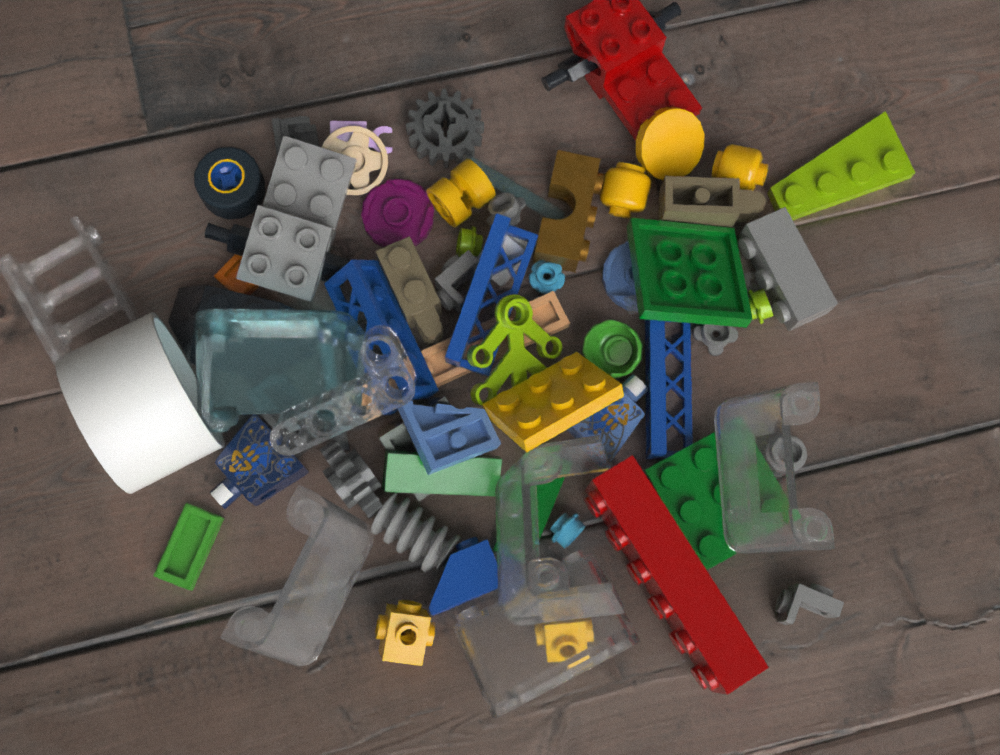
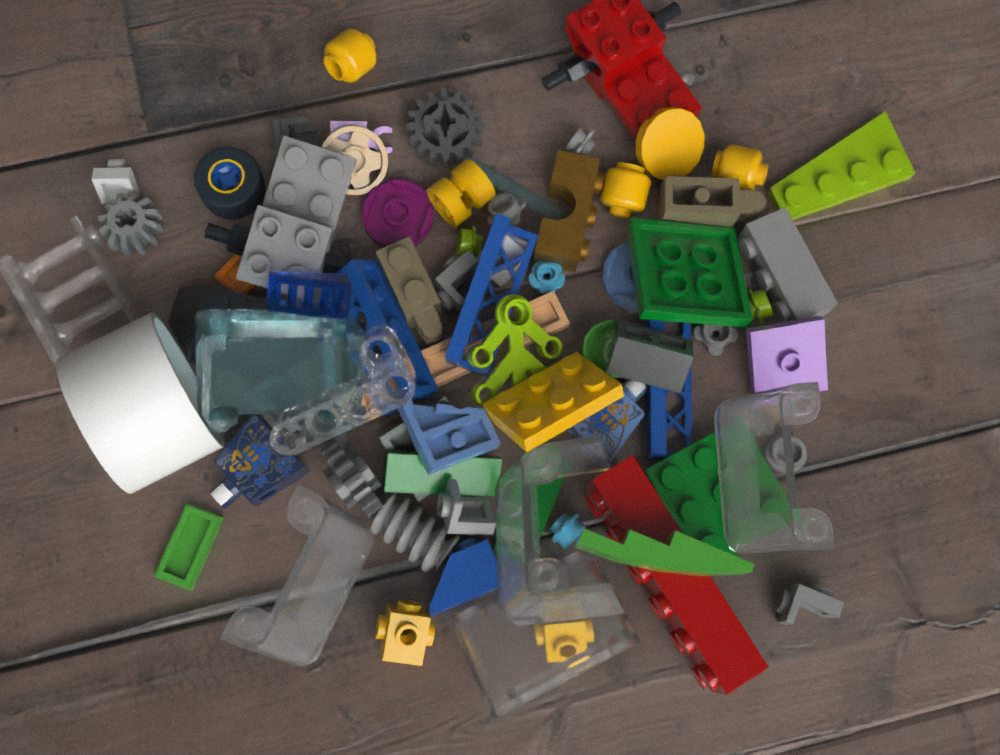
none -> white tile [91,159,140,204]
none -> light grey gear [98,192,164,257]
none -> clear blue slope [266,272,351,319]
none -> yellow head [323,28,377,83]
none -> light grey bracket [437,479,496,535]
none -> light grey plate [564,127,596,156]
none -> bright green slope [575,528,755,576]
none -> dark grey hinge [606,320,694,393]
none -> plate [746,316,828,403]

